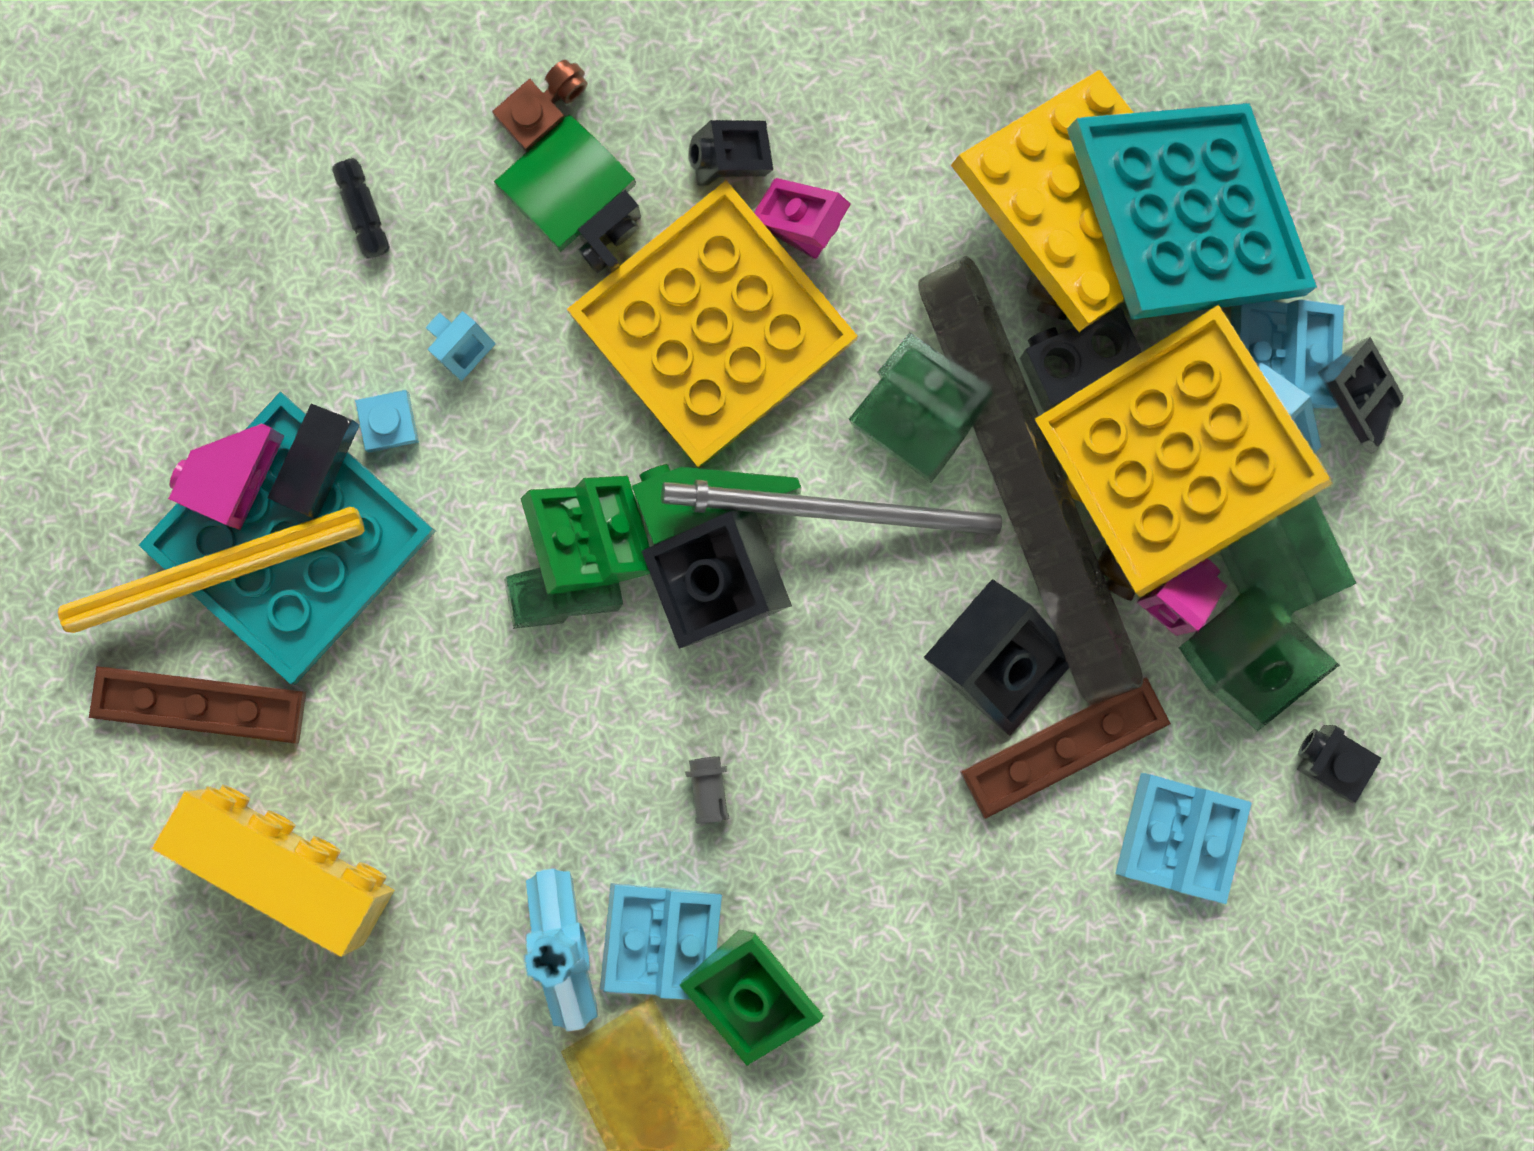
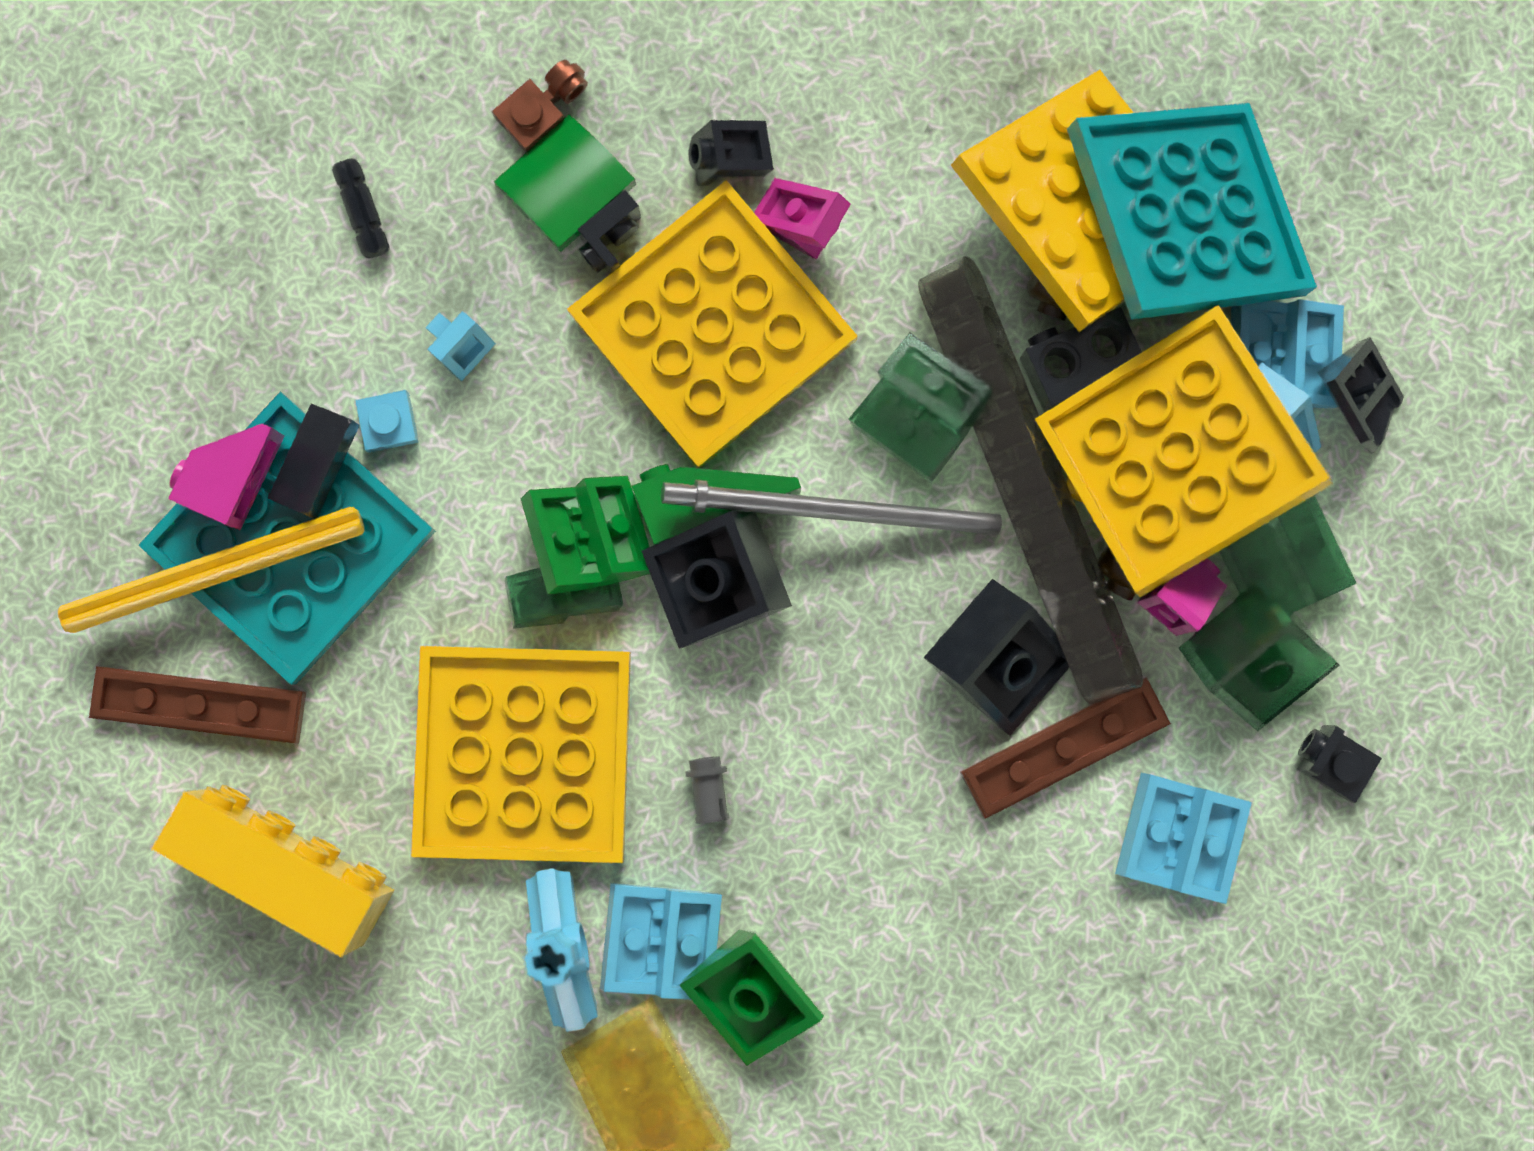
none -> yellow plate [411,646,631,863]

